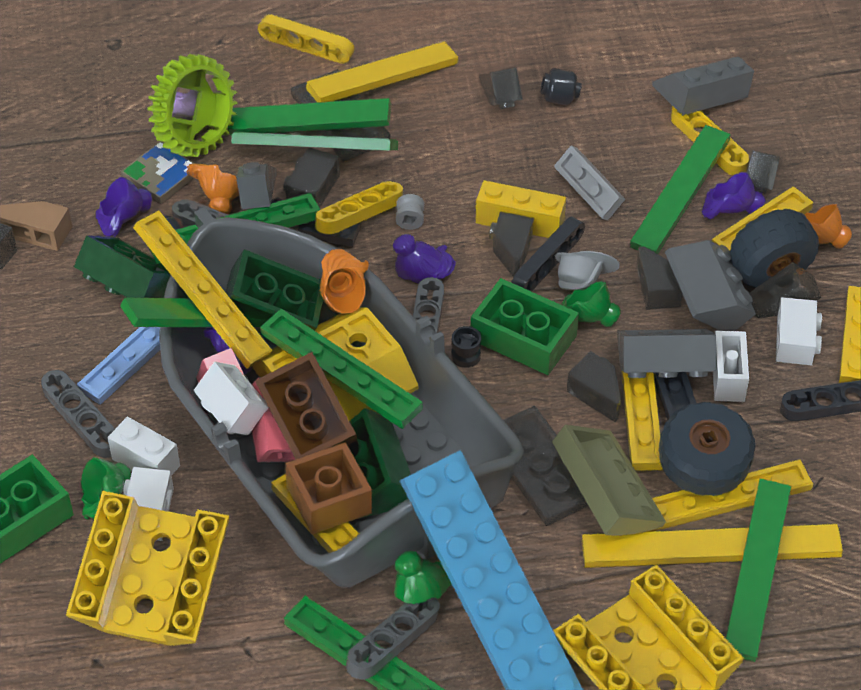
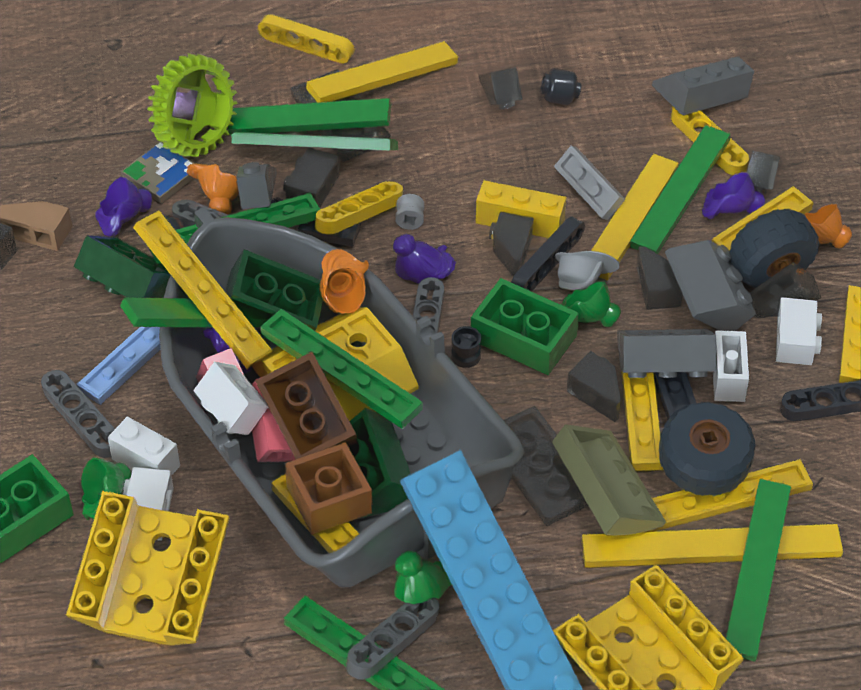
none -> yellow tile [591,154,679,281]

